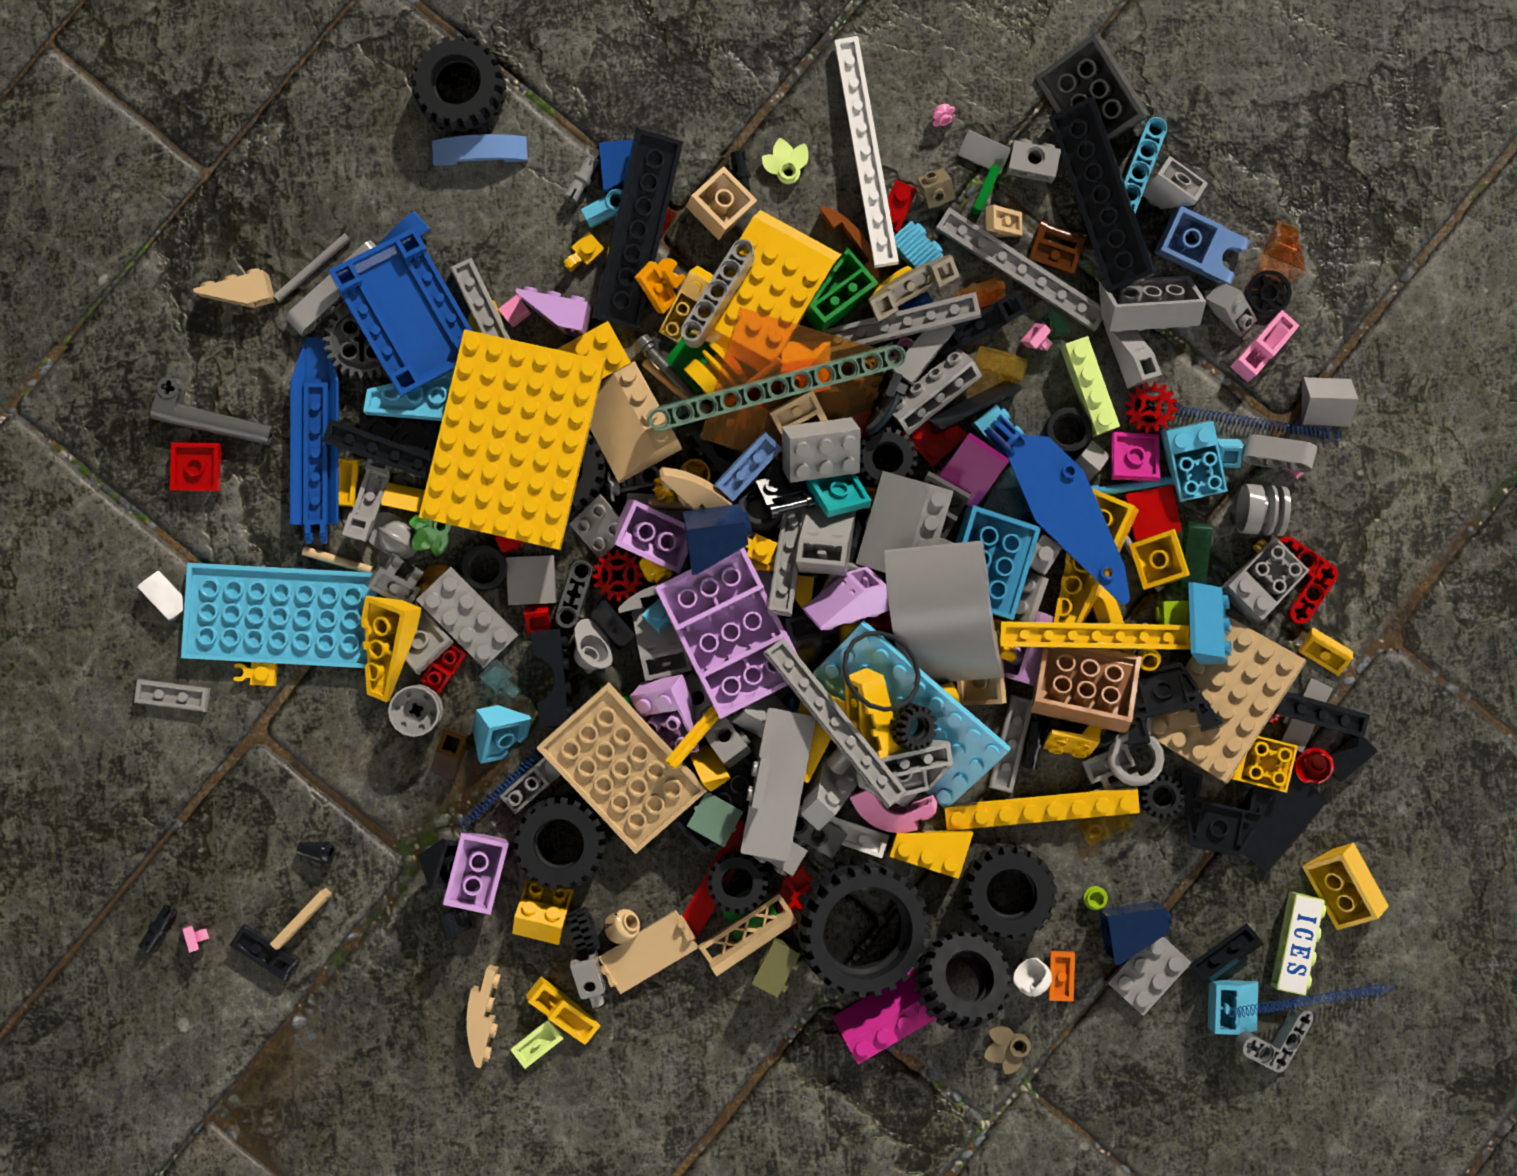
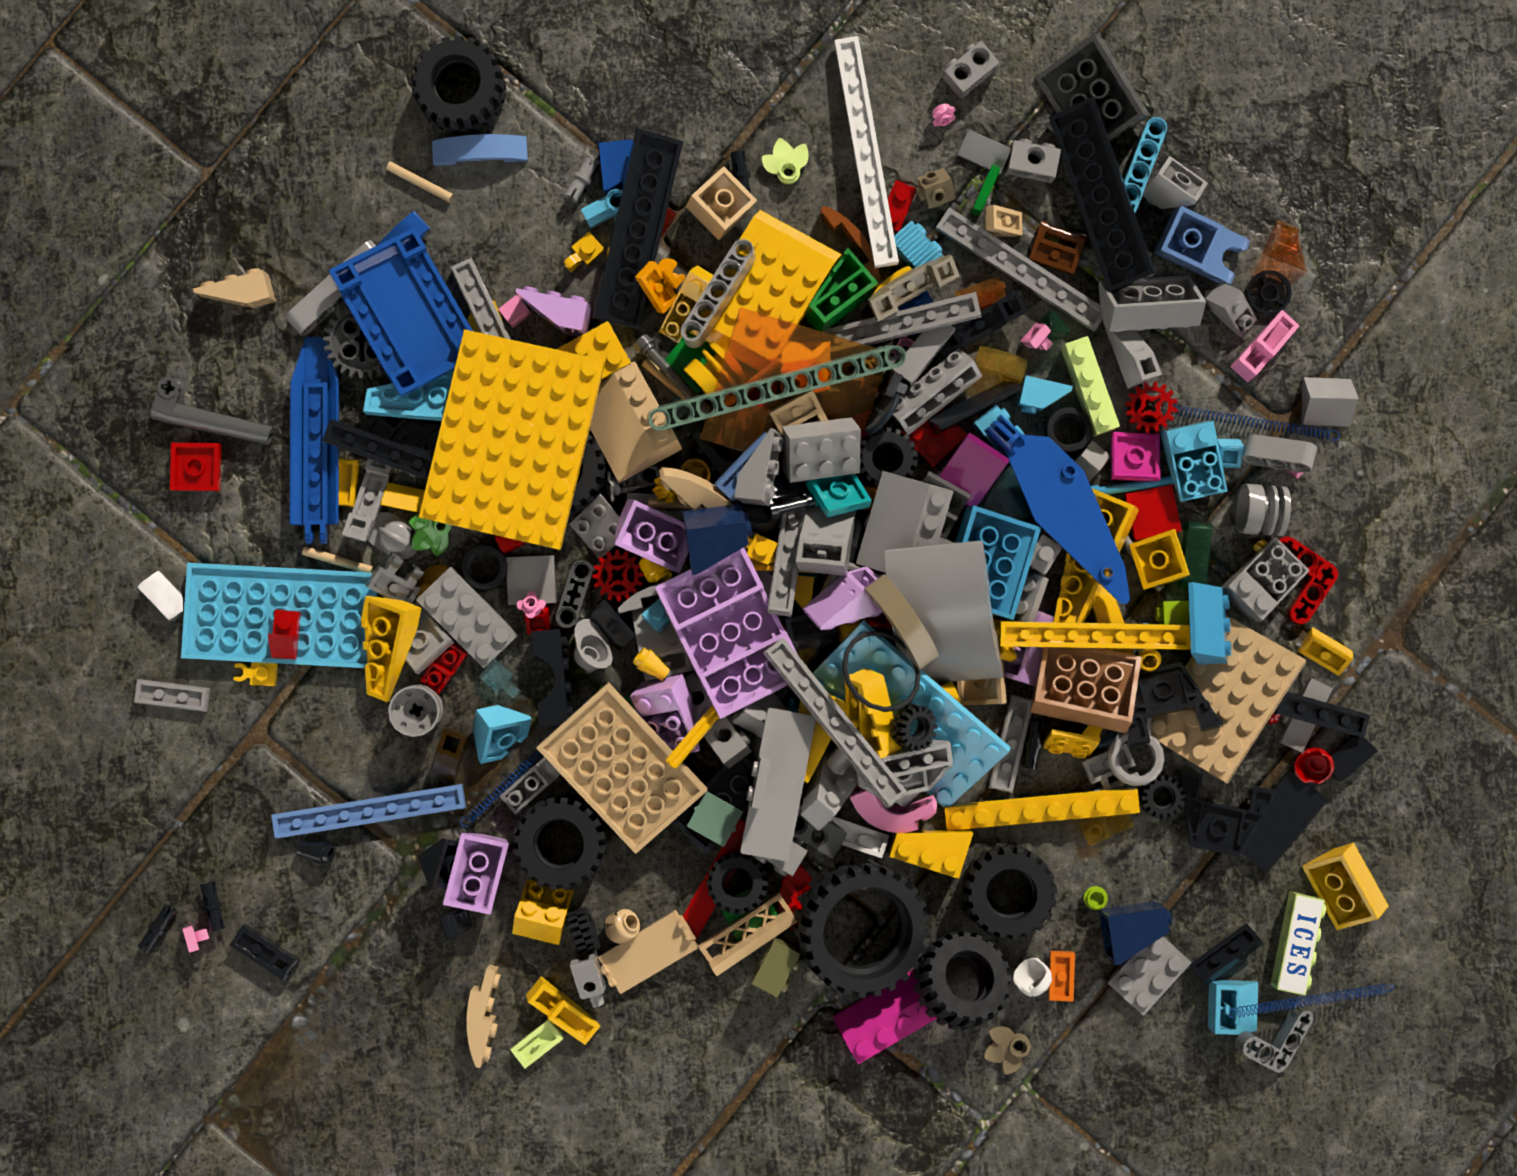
tan tile [270,888,332,950] -> none
light grey bar [273,233,351,302] -> none
yellow slope [689,744,731,792] -> none
yellow slope [1231,736,1298,793] -> none
none -> black pin [200,881,225,932]
none -> red slope [268,610,301,660]
none -> medium blue plate [271,784,466,839]
none -> tan bar [386,161,453,202]
none -> bright pink plate [517,591,546,618]
none -> yellow cone [633,647,670,681]
none -> light grey slope [734,428,783,506]
none -> dark tan slope [864,574,939,670]
none -> light grey brick [943,41,1000,100]
none -> medium azure slope [1016,376,1073,414]

